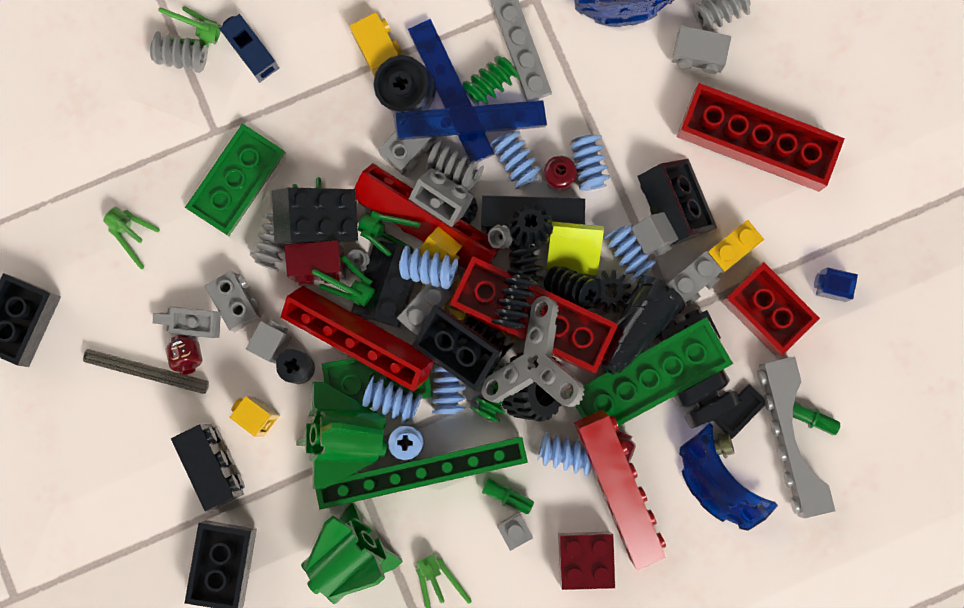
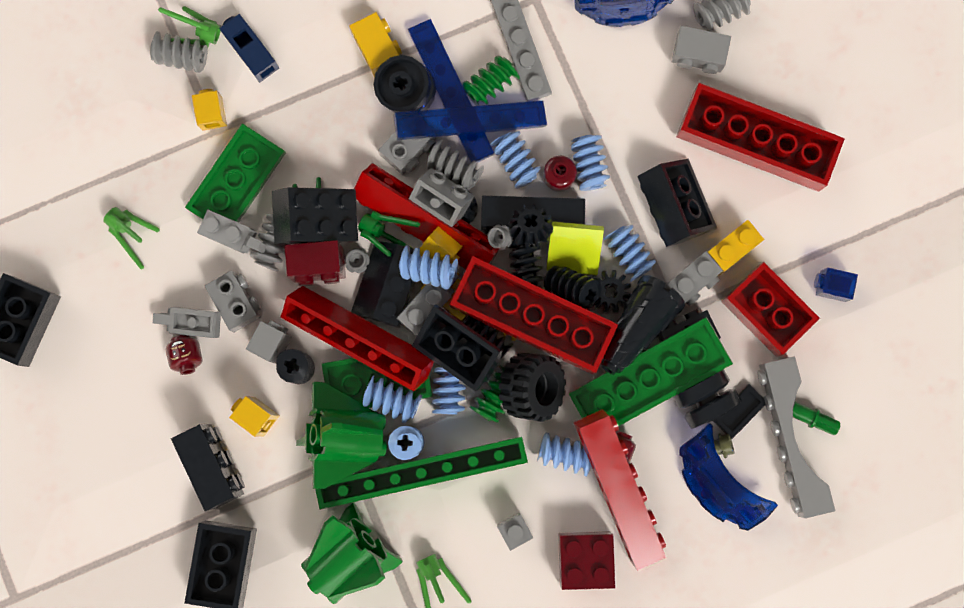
clear smoke axle [83,349,209,394] -> none
green plant [312,256,375,306] -> none
light grey piece [482,296,585,407] -> none
green axle [482,478,534,514] -> none
black piece [491,270,538,330] -> none
light grey brick [632,212,678,256] -> none
none -> yellow brick [192,89,227,131]
none -> light grey hinge [197,210,268,254]

